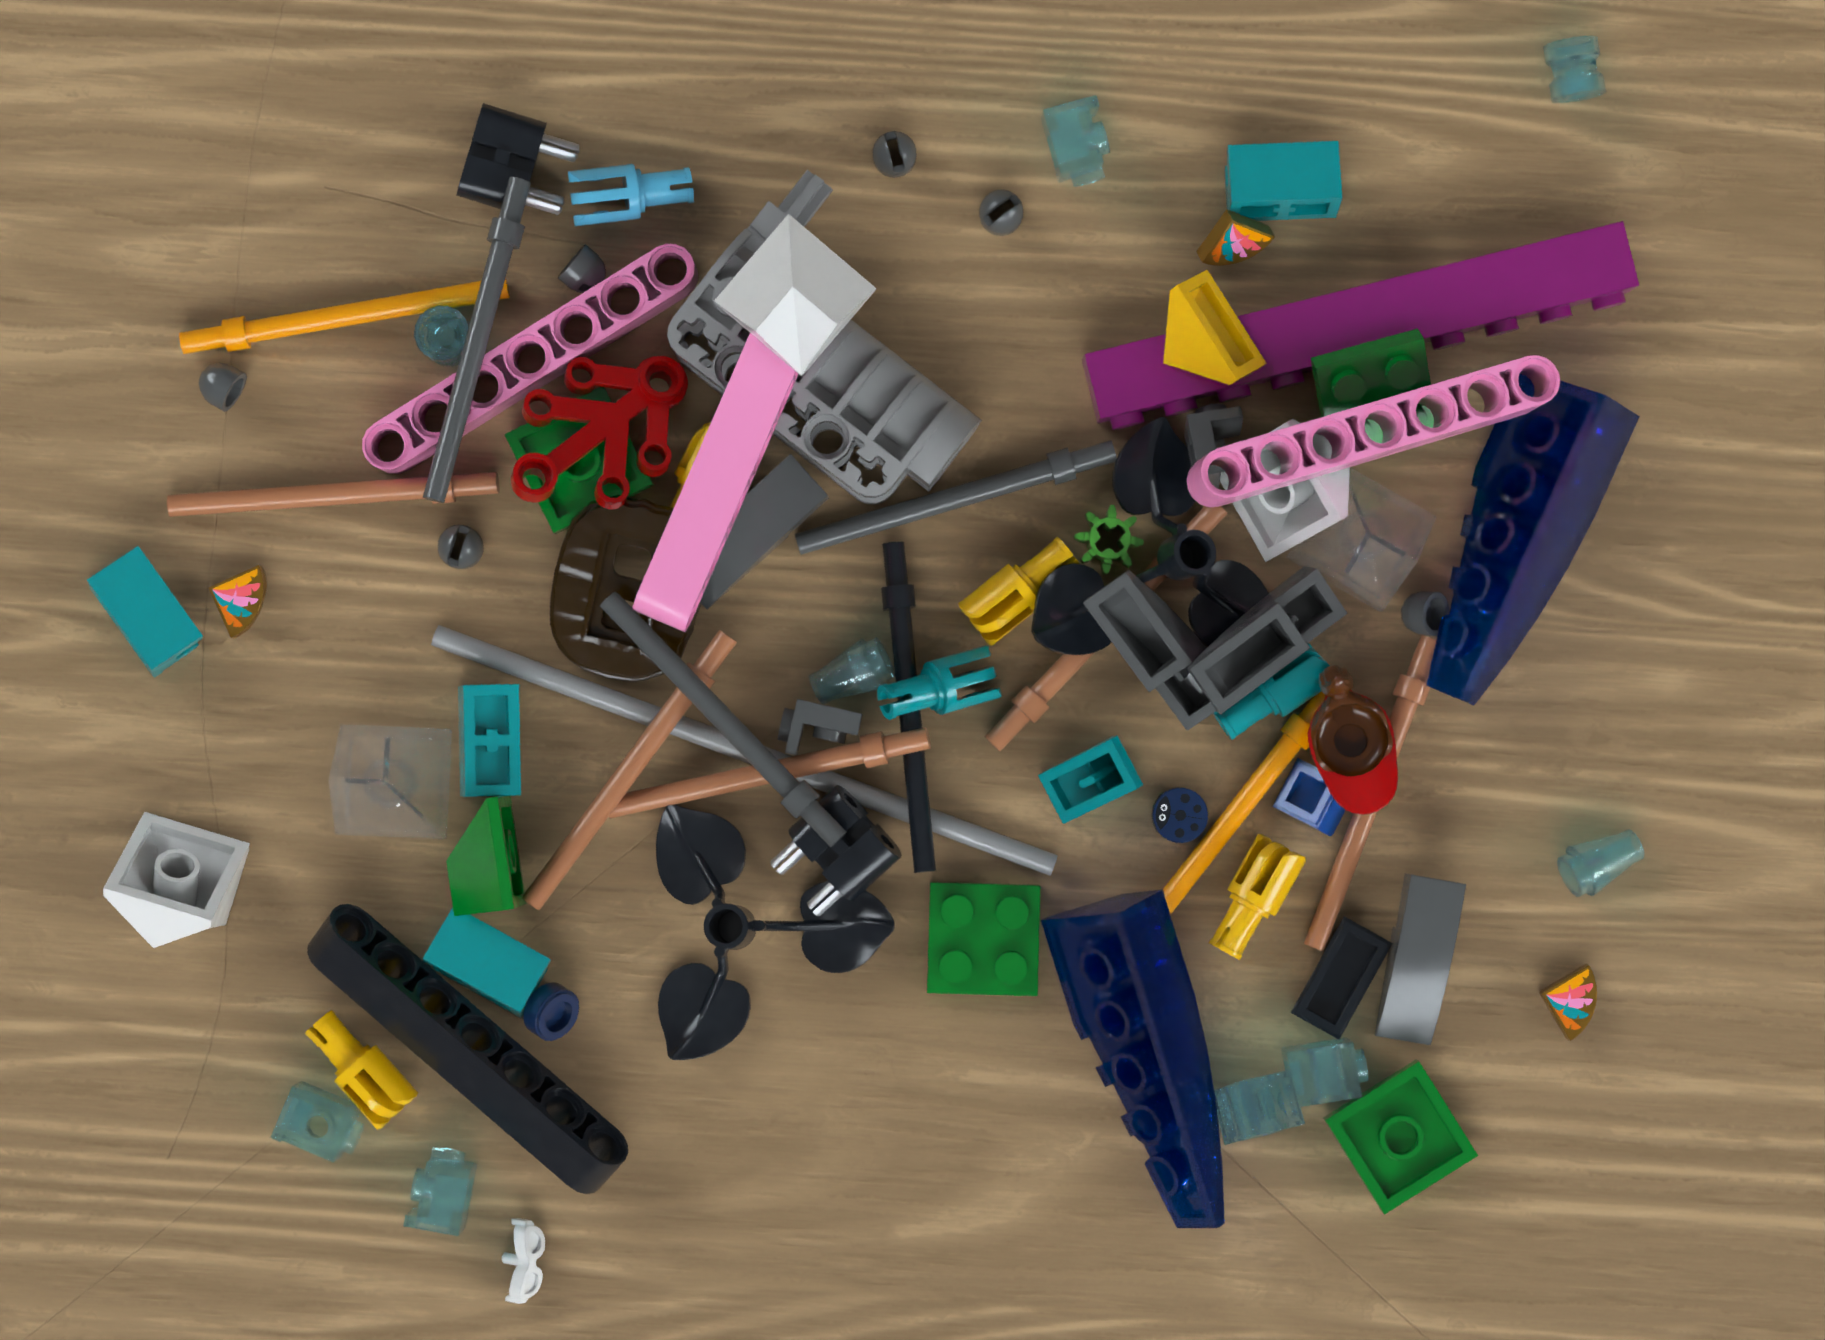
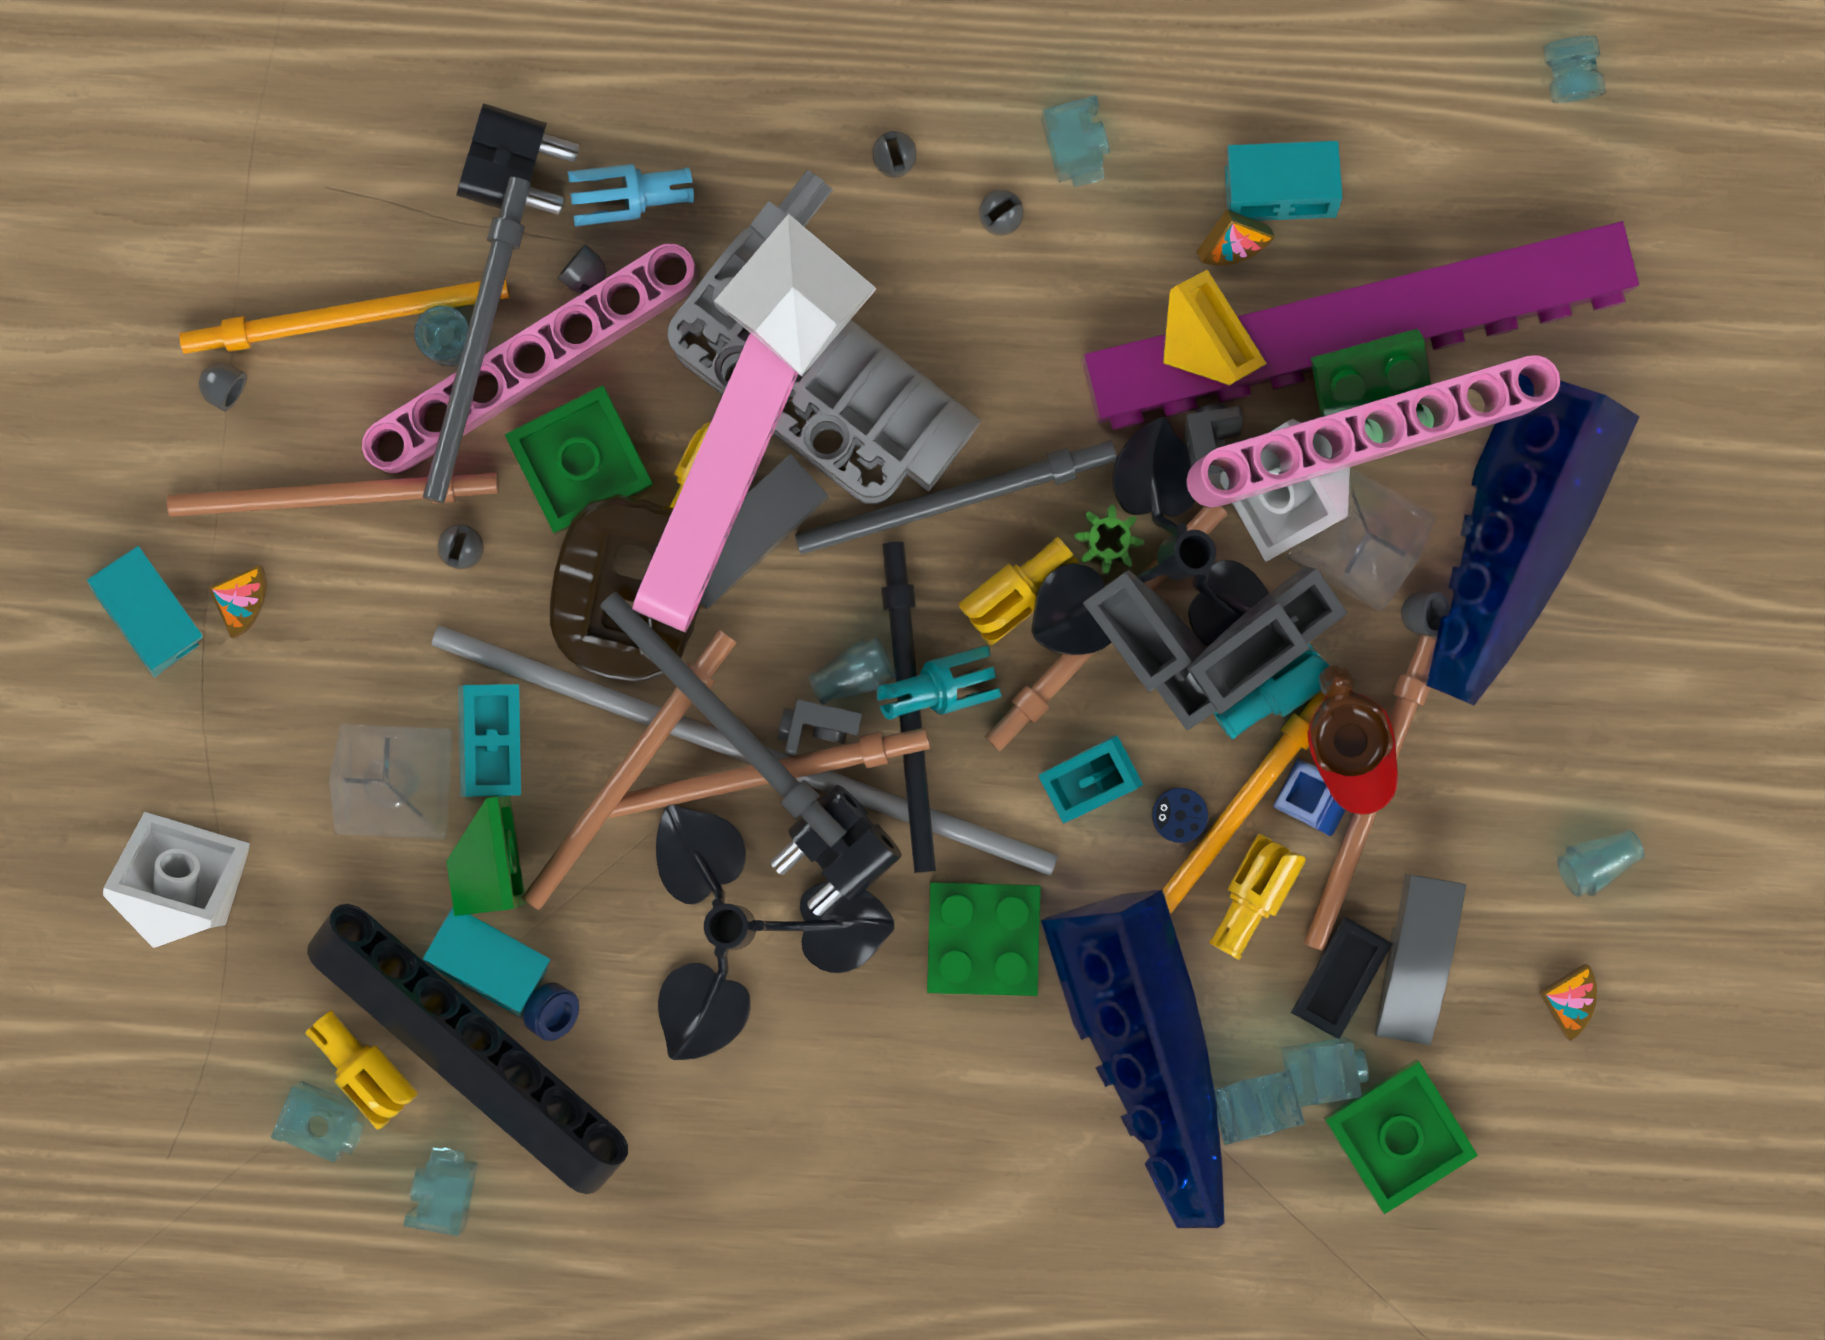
white piece [502,1218,545,1304] -> none
red plant [511,356,688,510] -> none

